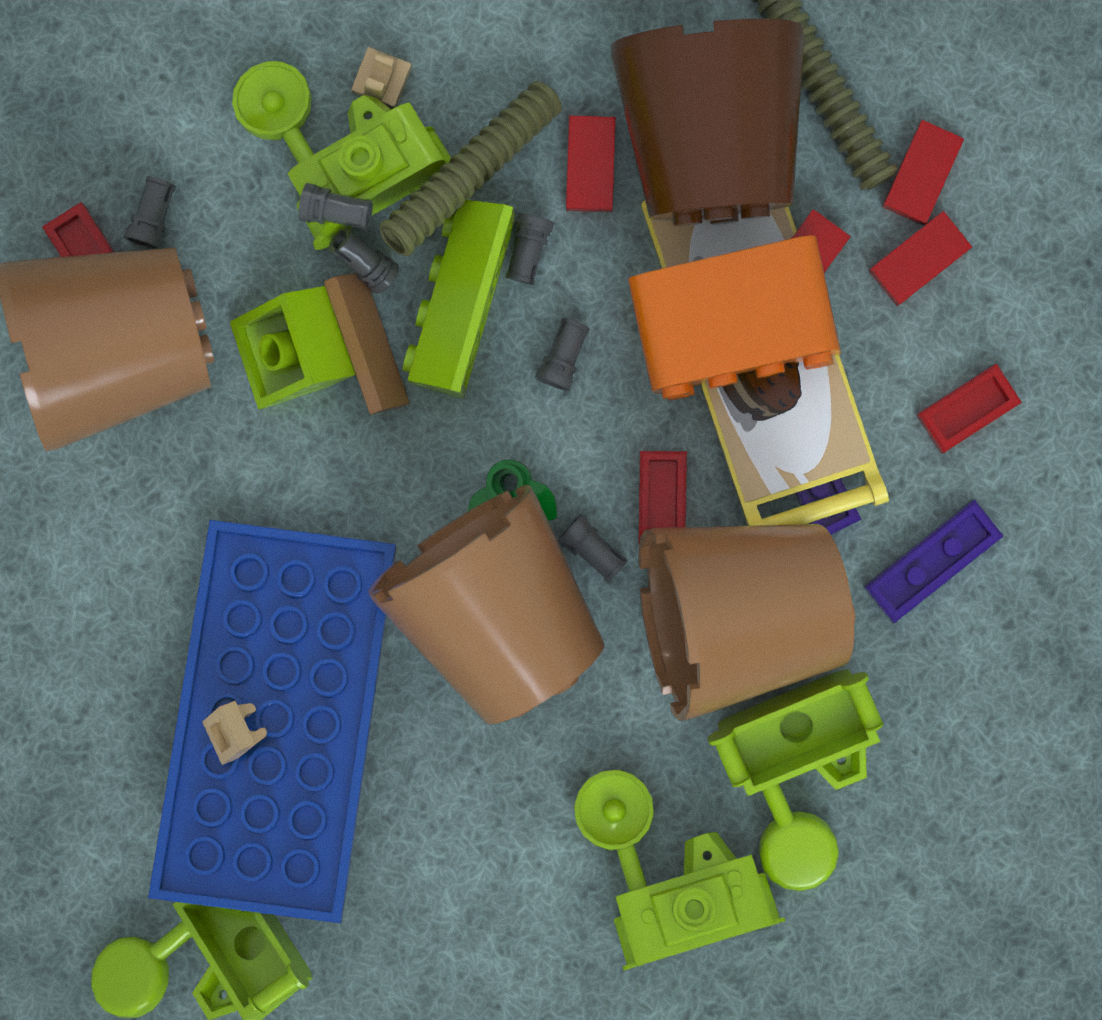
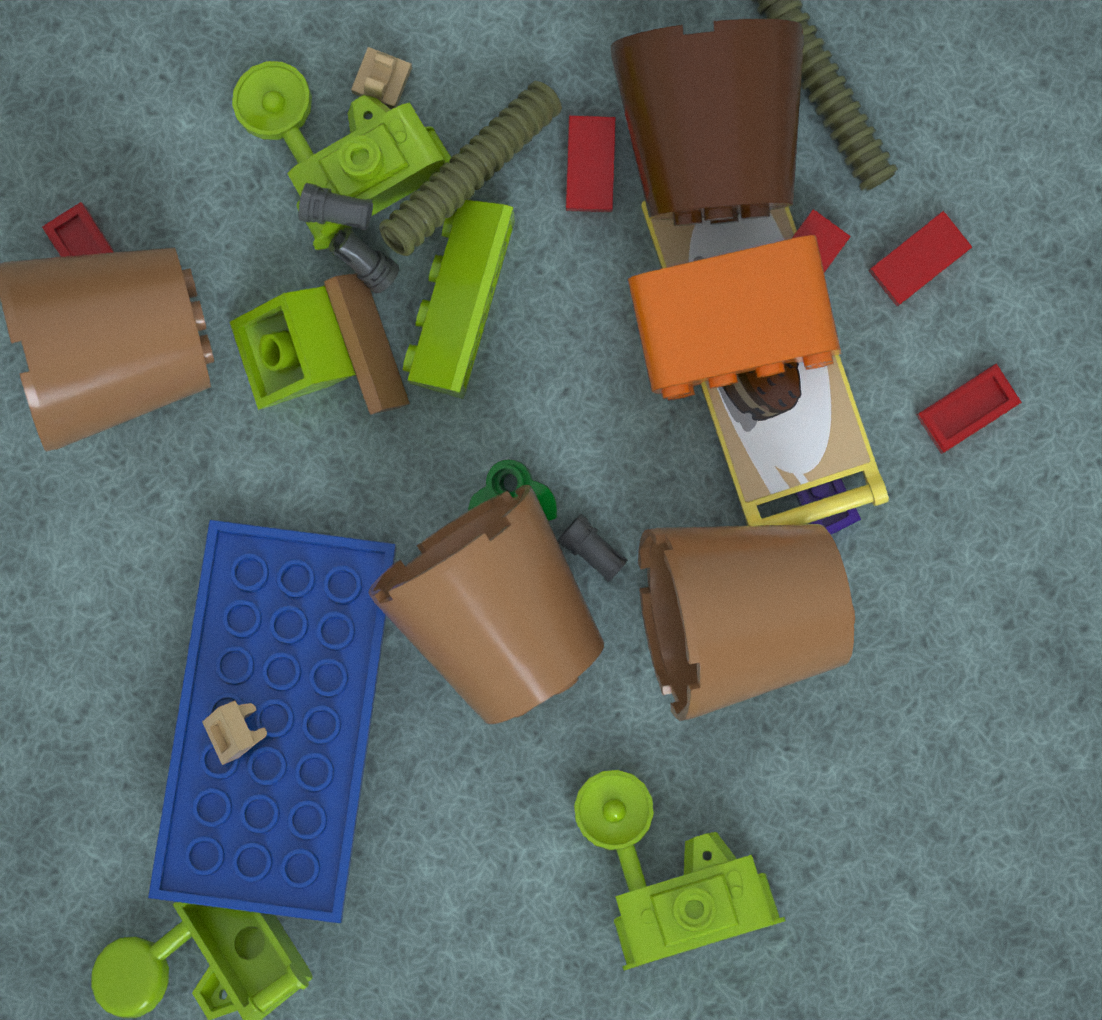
dark grey pin [123,176,176,249] -> none
dark grey pin [505,213,554,285] -> none
dark grey pin [535,318,590,391] -> none
red tile [638,451,687,544] -> none
lime piece [707,669,884,891] -> none
dark purple tile [863,500,1003,623] -> none
red tile [882,120,964,226] -> none

